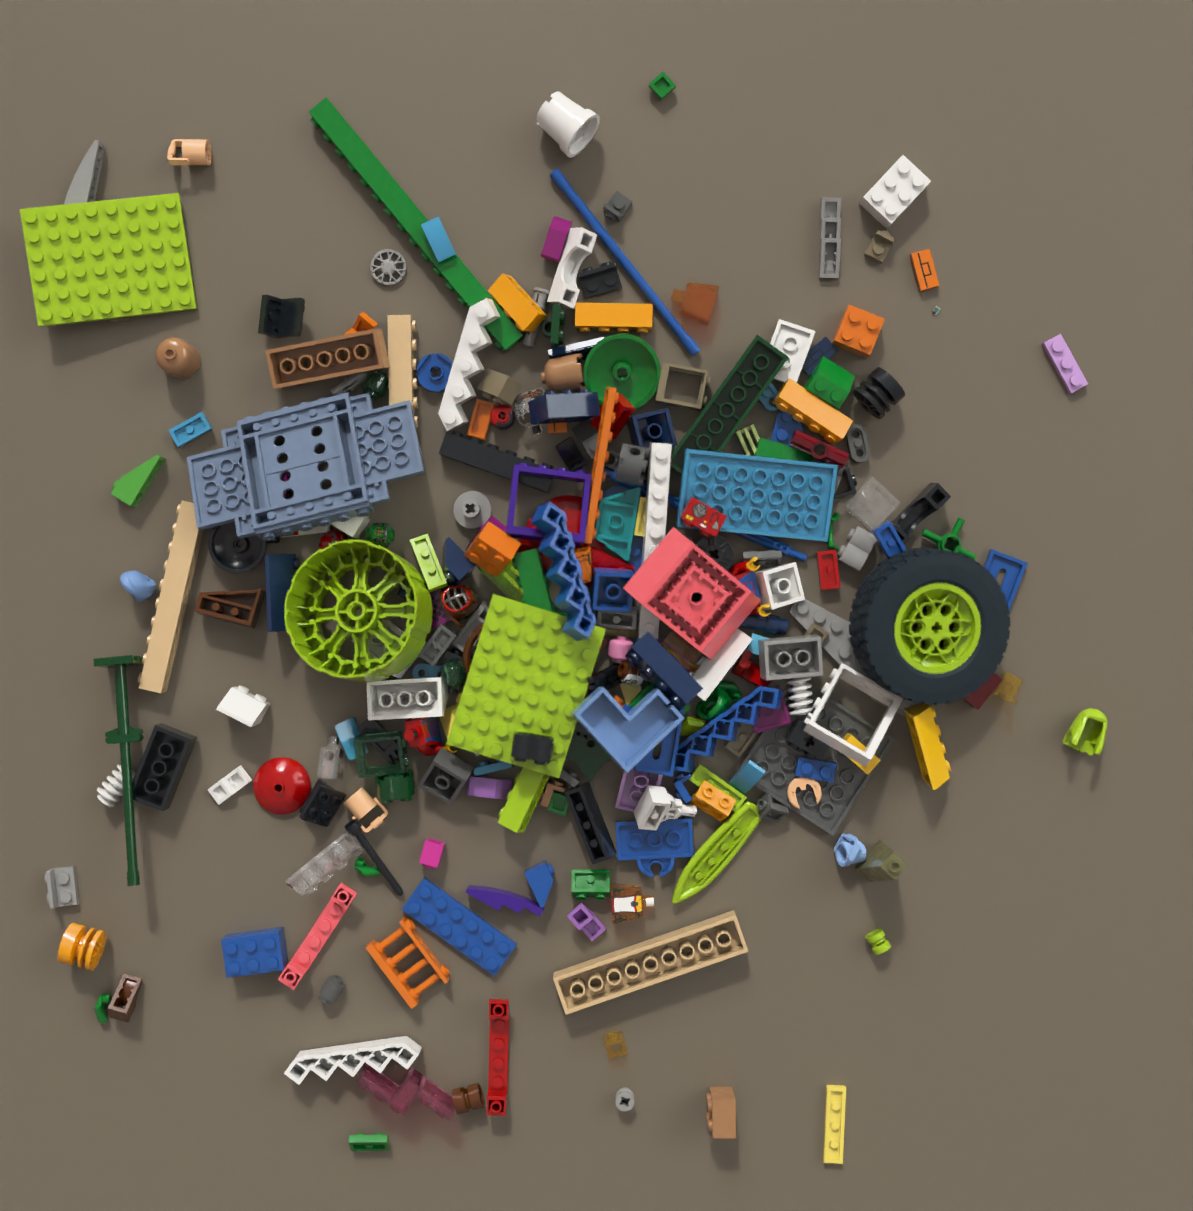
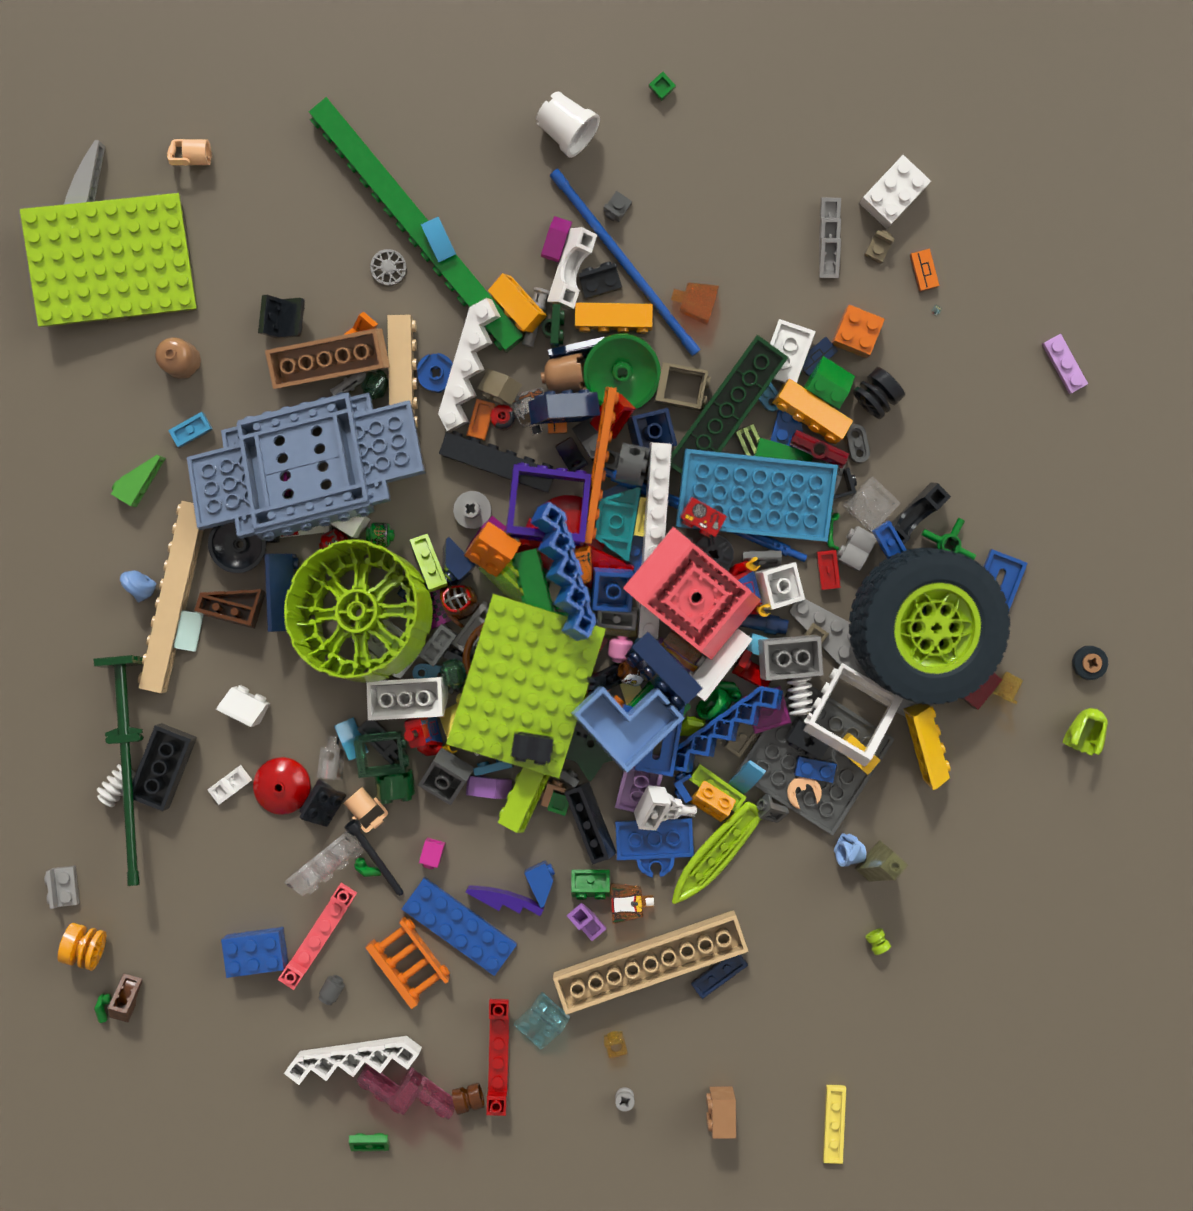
none -> light aqua slope [174,610,204,652]
none -> clear light blue bracket [513,992,570,1049]
none -> dark blue tile [690,954,748,999]
none -> black wheel [1072,646,1108,680]

